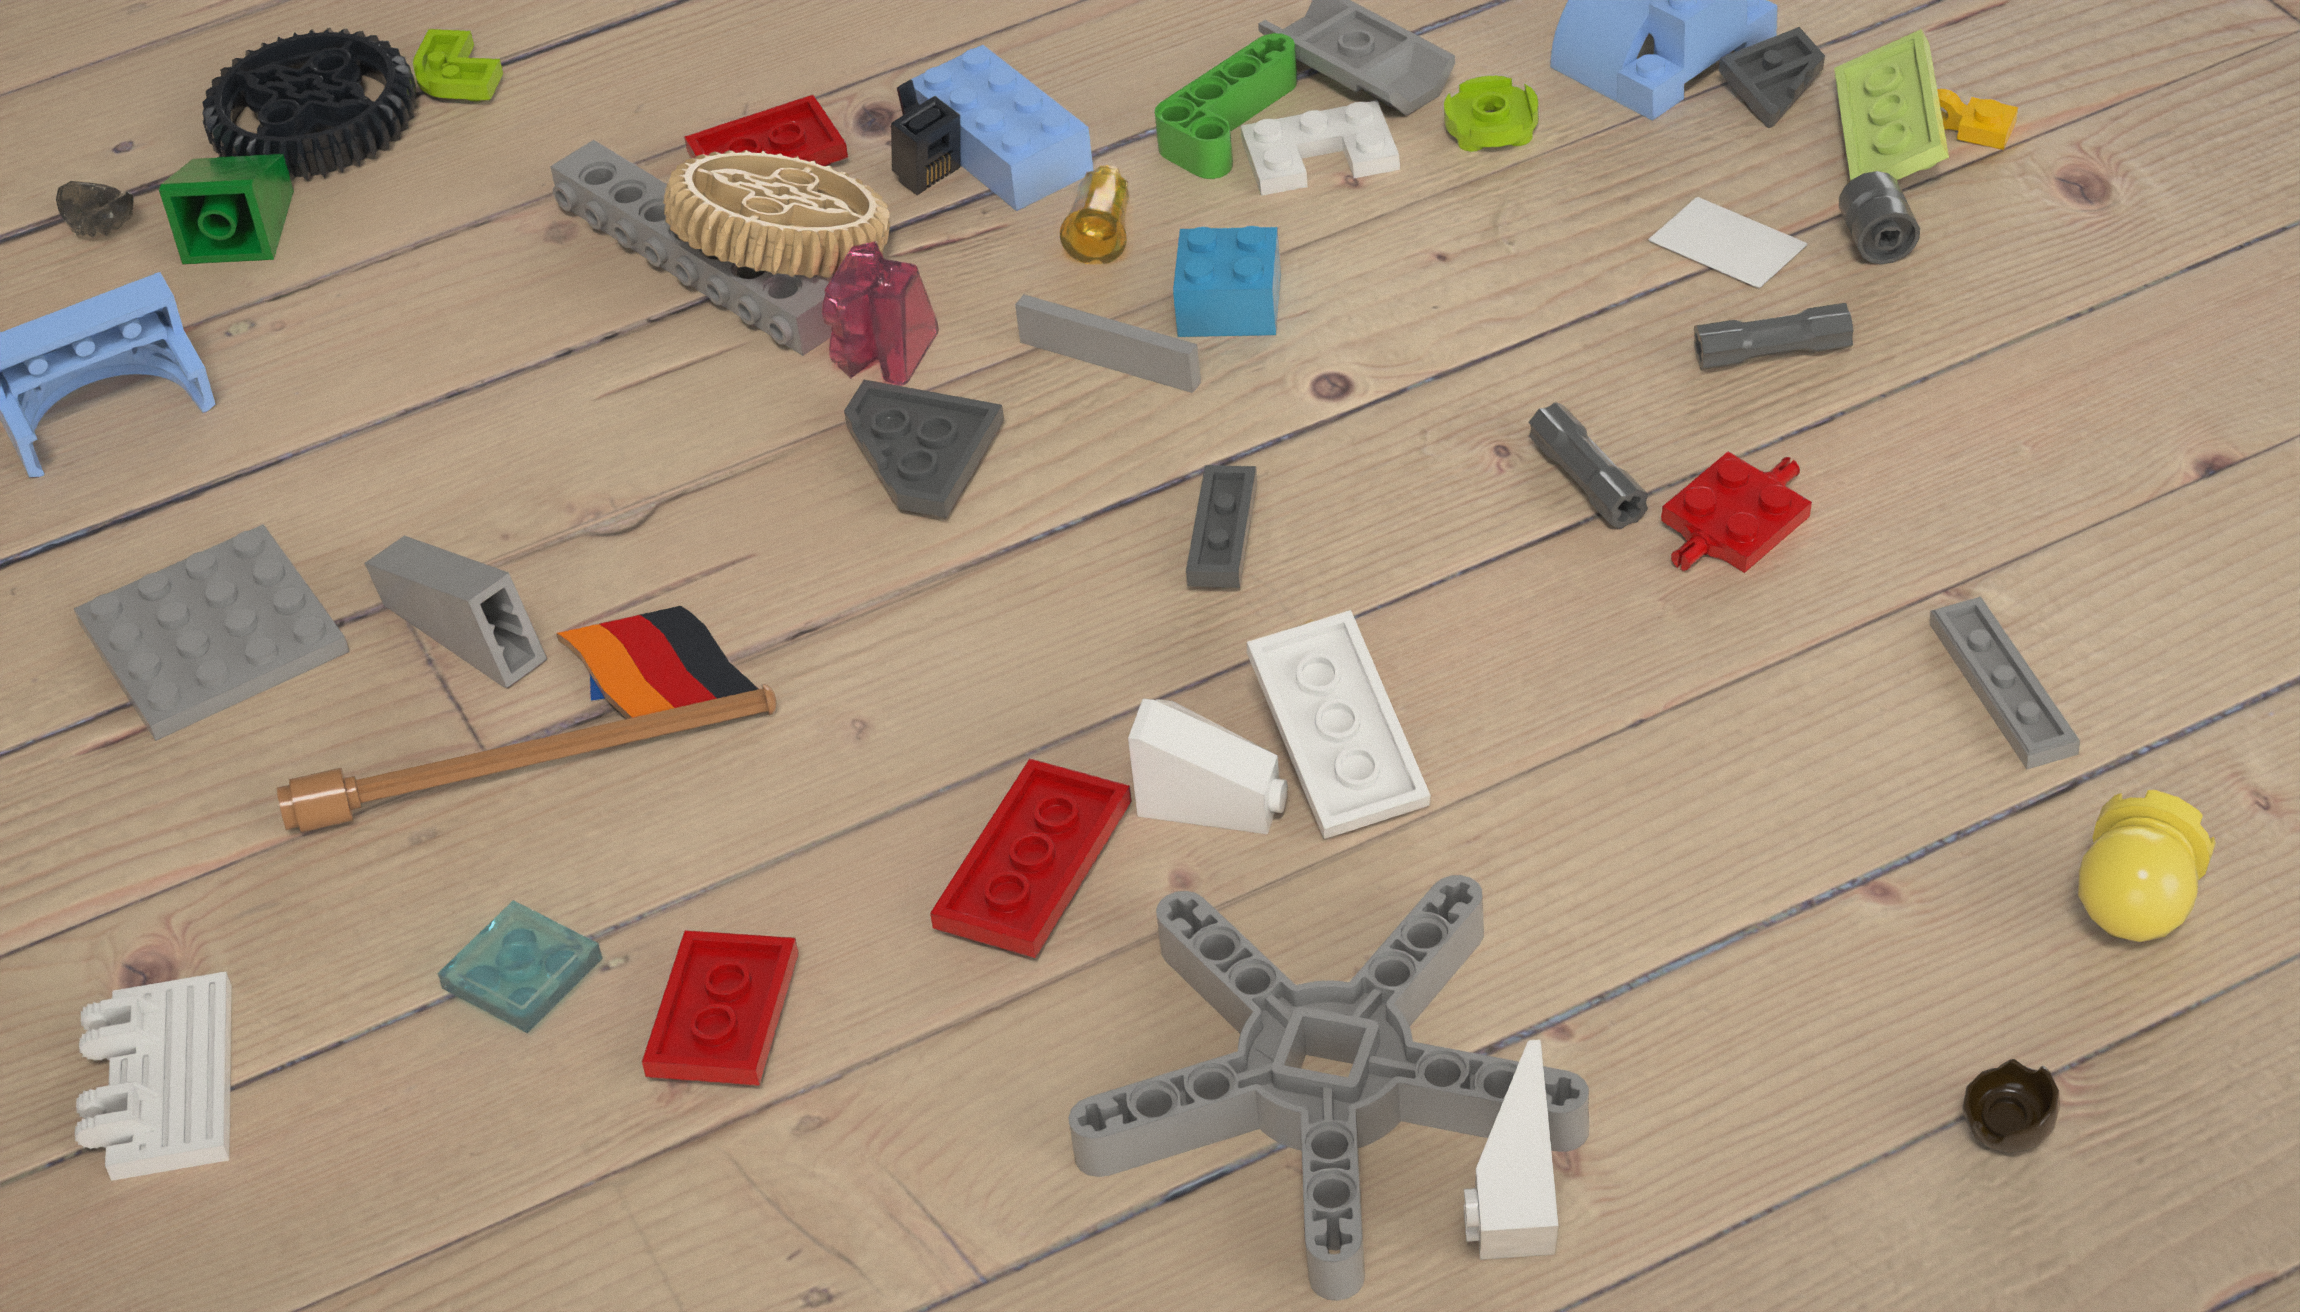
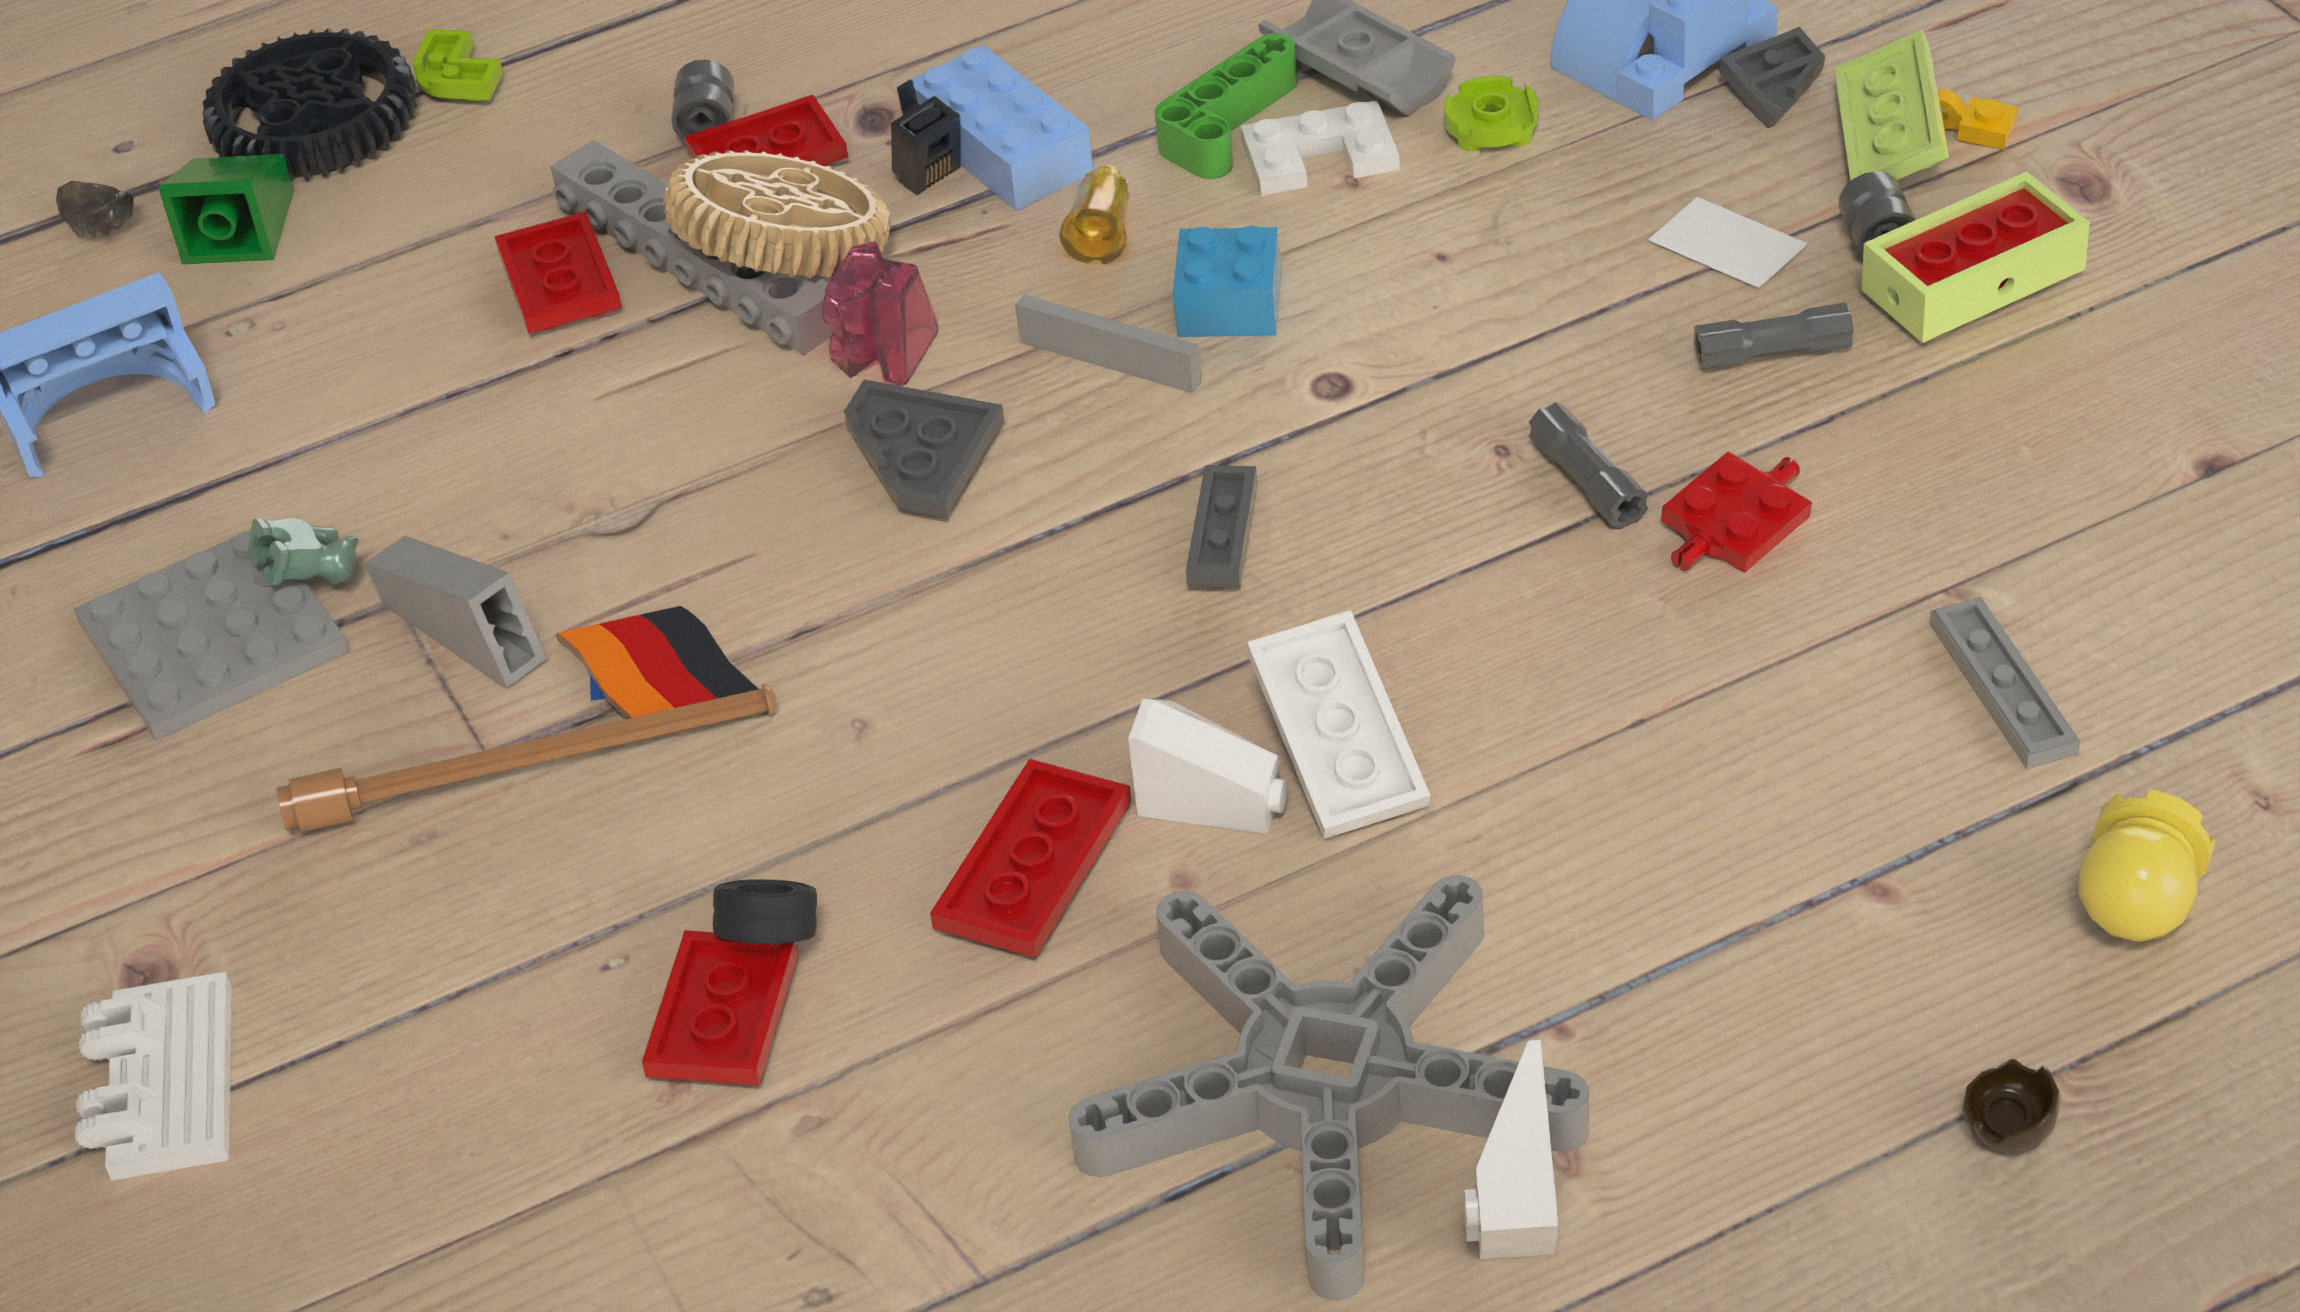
clear light blue plate [437,900,603,1033] -> none
none -> sand green animal [247,518,358,586]
none -> red plate [494,211,622,334]
none -> dark grey wheel [671,59,735,141]
none -> black tyre [713,879,817,944]
none -> yellowish green brick [1862,171,2090,343]

